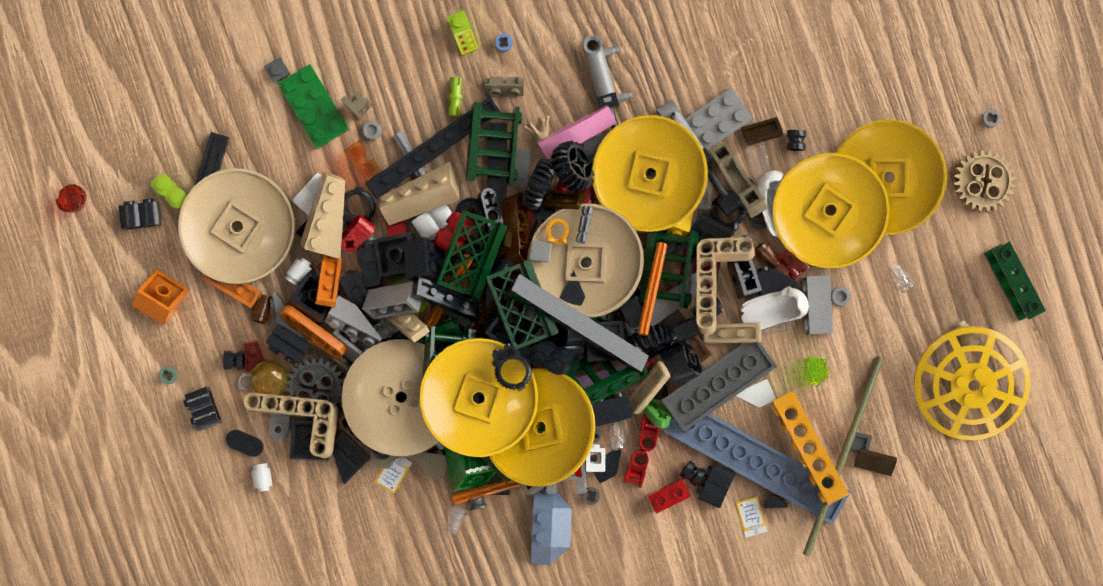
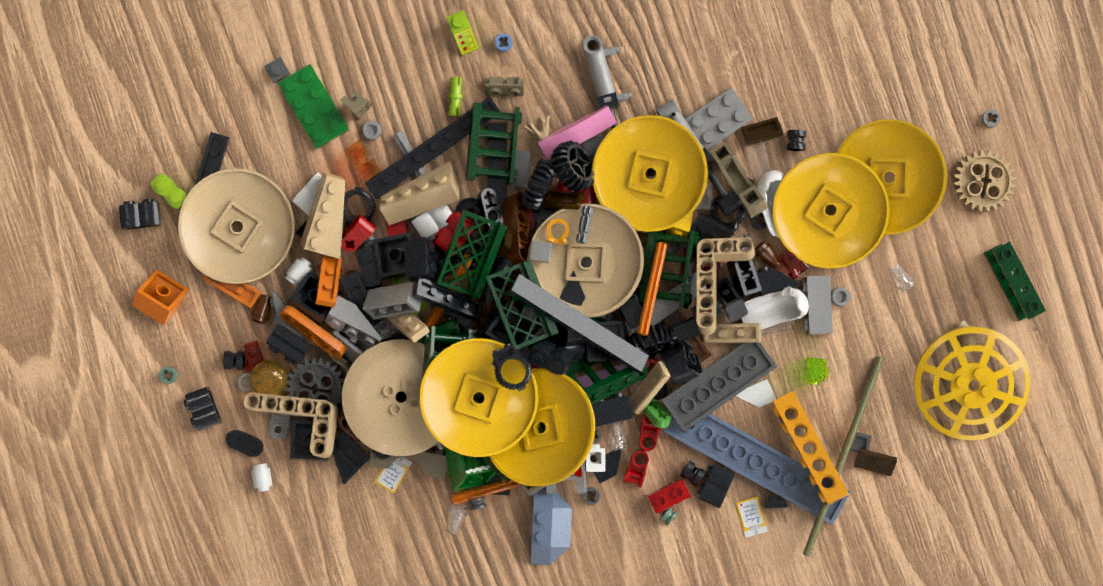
clear red hair [55,184,87,213] -> none
none -> sand green bush [659,507,677,526]
none -> black brick [710,277,748,322]

